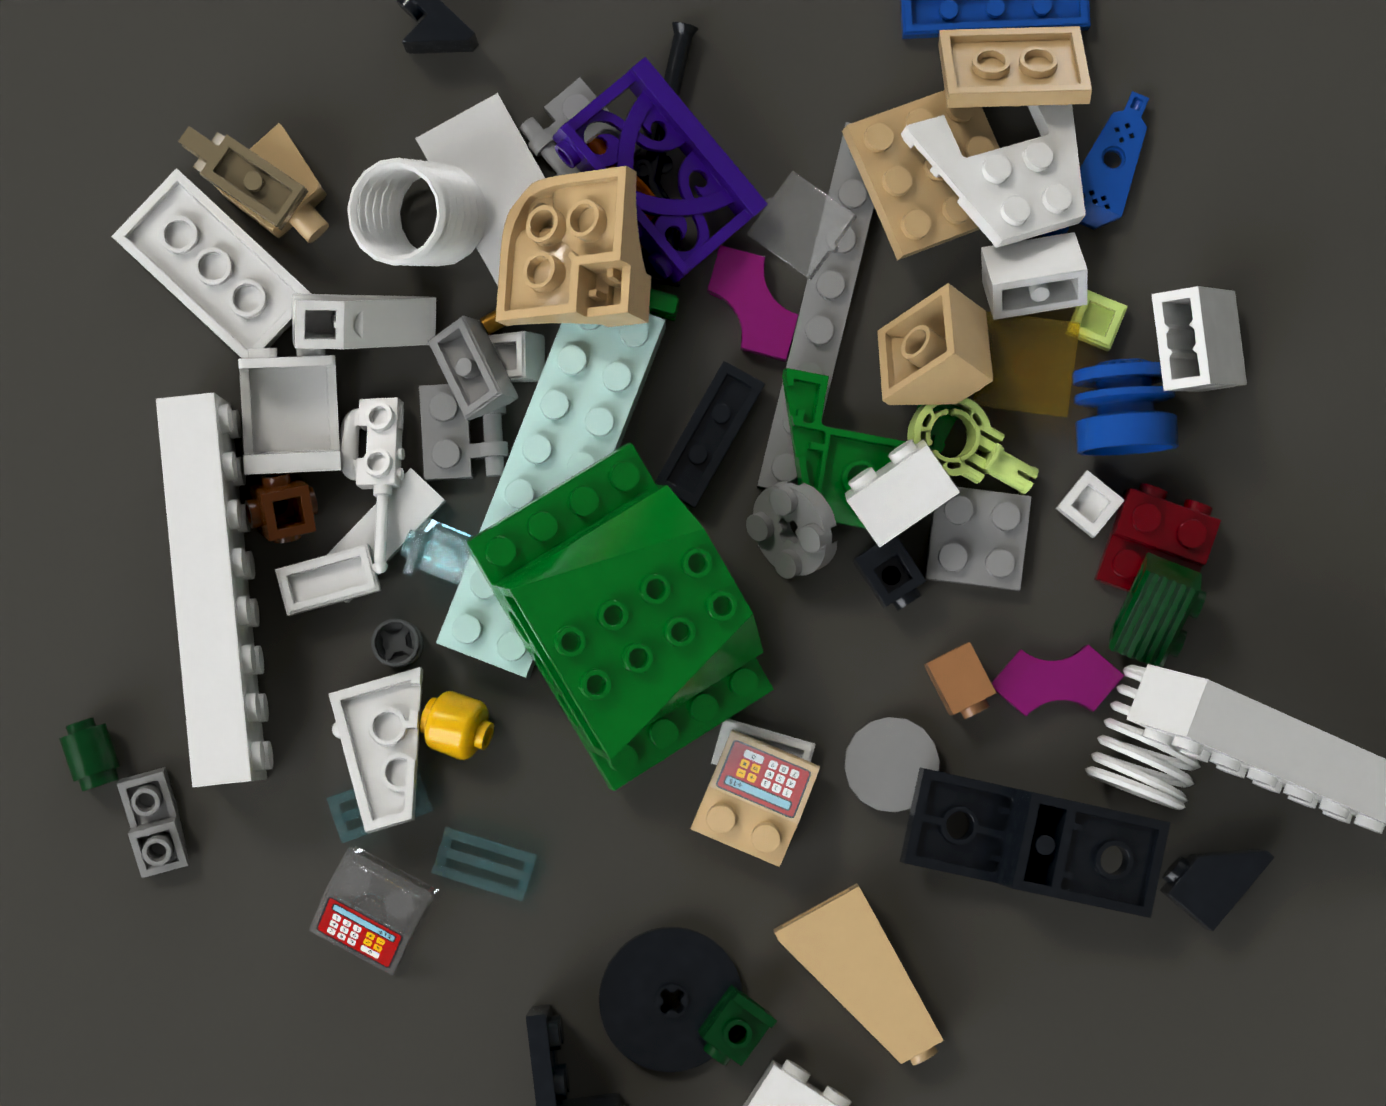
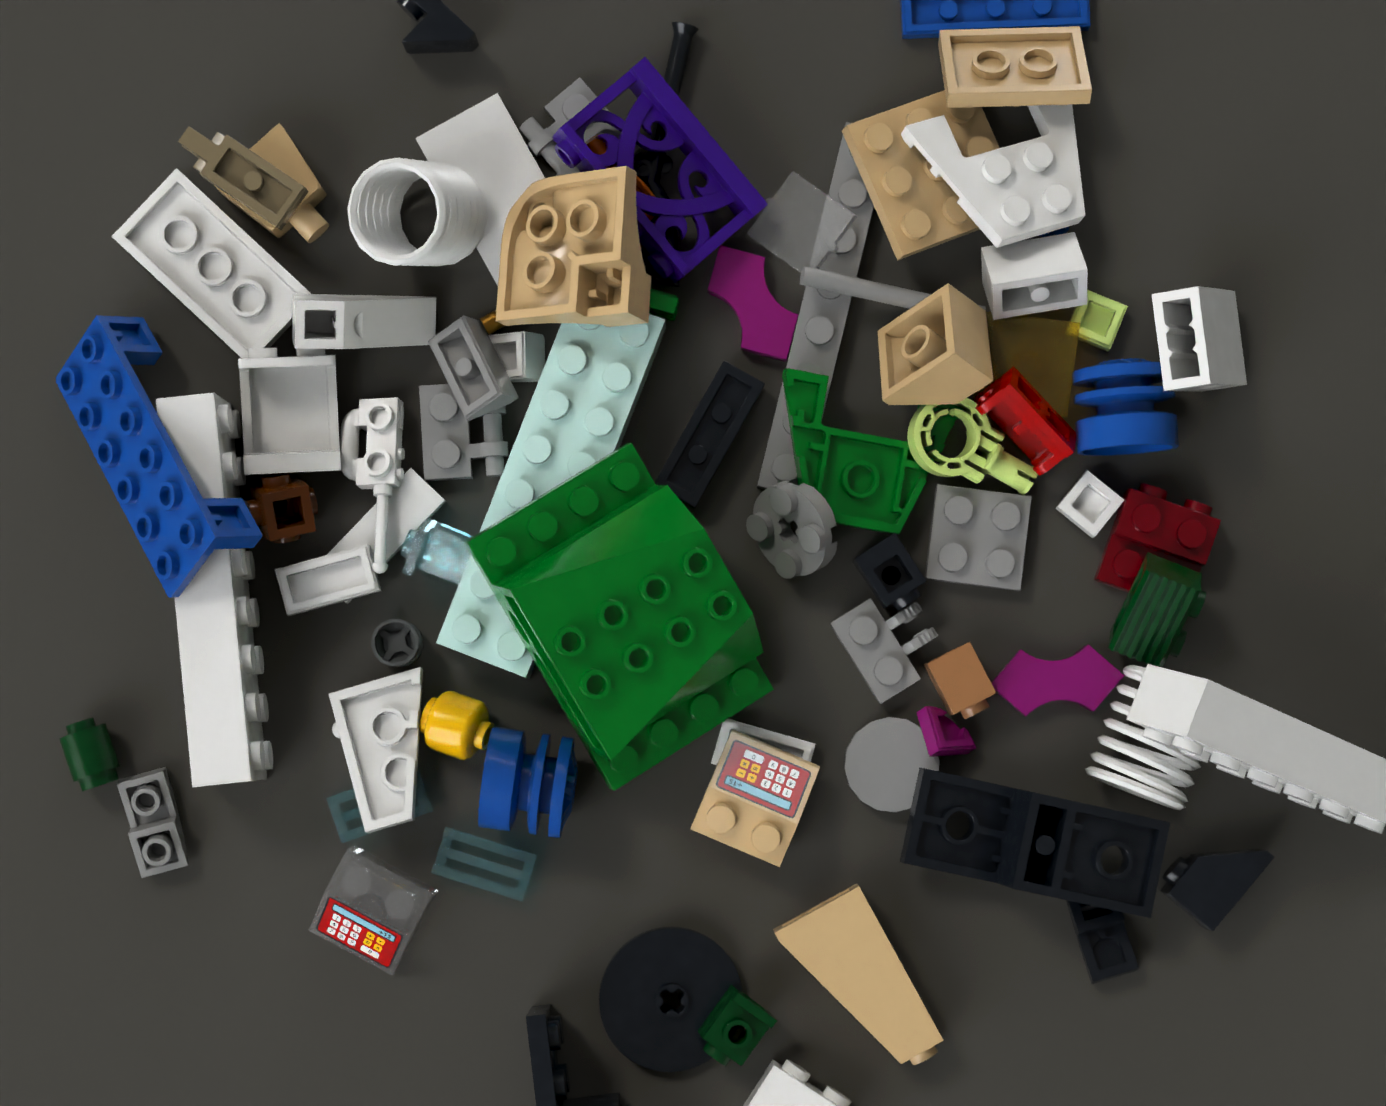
white brick [845,439,960,548] -> none
blue piece [1079,91,1149,230] -> none
none -> blue bracket [56,315,263,598]
none -> blue wheel [478,727,578,838]
none -> light grey bar [800,266,986,310]
none -> light grey hinge [830,598,938,704]
none -> magenta tile [916,706,976,757]
none -> red hinge [974,366,1076,476]
none -> black slope [1066,900,1139,984]

